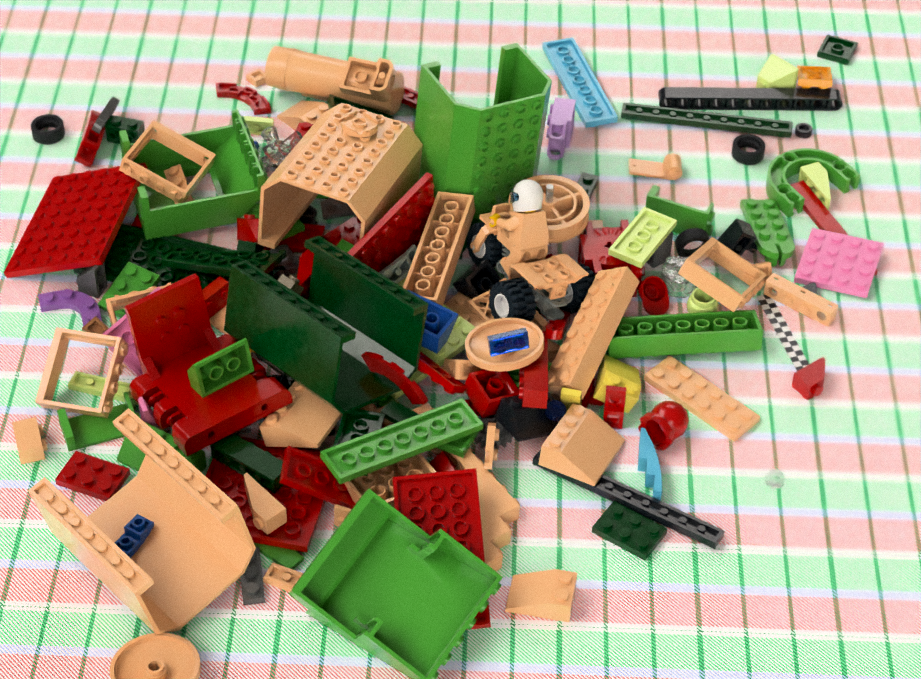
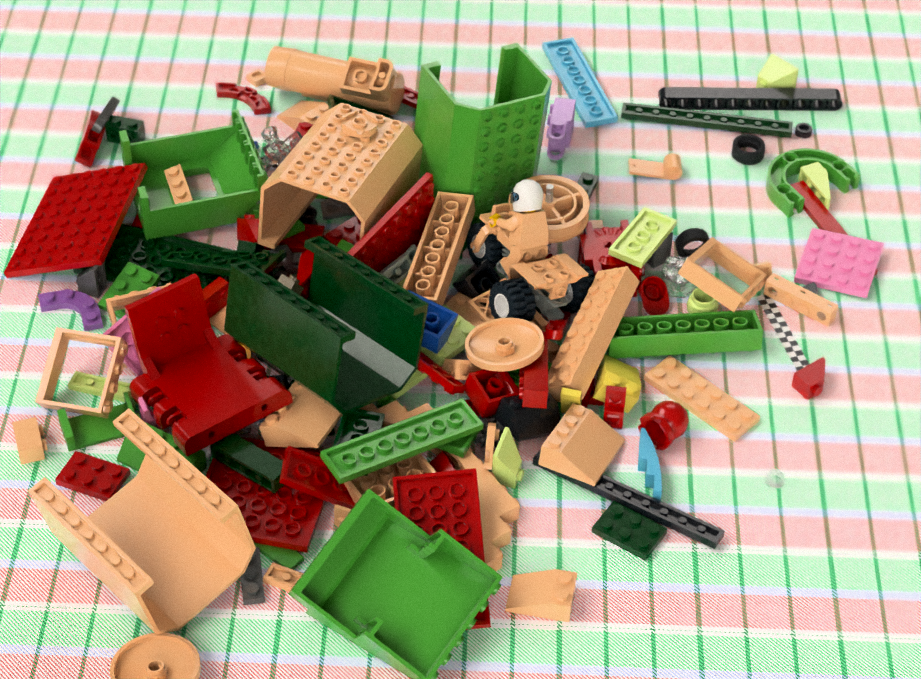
black tyre [30,114,65,145] -> none
medium nougat tile [82,316,109,334] -> none
blue slope [115,514,154,558] -> none
light nougat window [119,120,216,203] -> none
bright green slope [187,338,254,397] -> none
yellowish green plate [244,116,275,136] -> none
light nougat slope [244,473,287,535] -> none
red tile [361,352,429,405] -> none
dark green tile [380,399,419,424] -> none
clear blue plate [487,327,529,356] -> none
clear blue tile [545,400,566,421] -> none
bright green panel [645,185,716,236] -> none
black brick [717,218,758,256] -> none
bright green plate [740,198,795,267] -> none
light orange plate [797,65,833,89] -> none
dark green tile [817,34,858,65] -> none
none -> yellowish green slope [492,427,524,489]

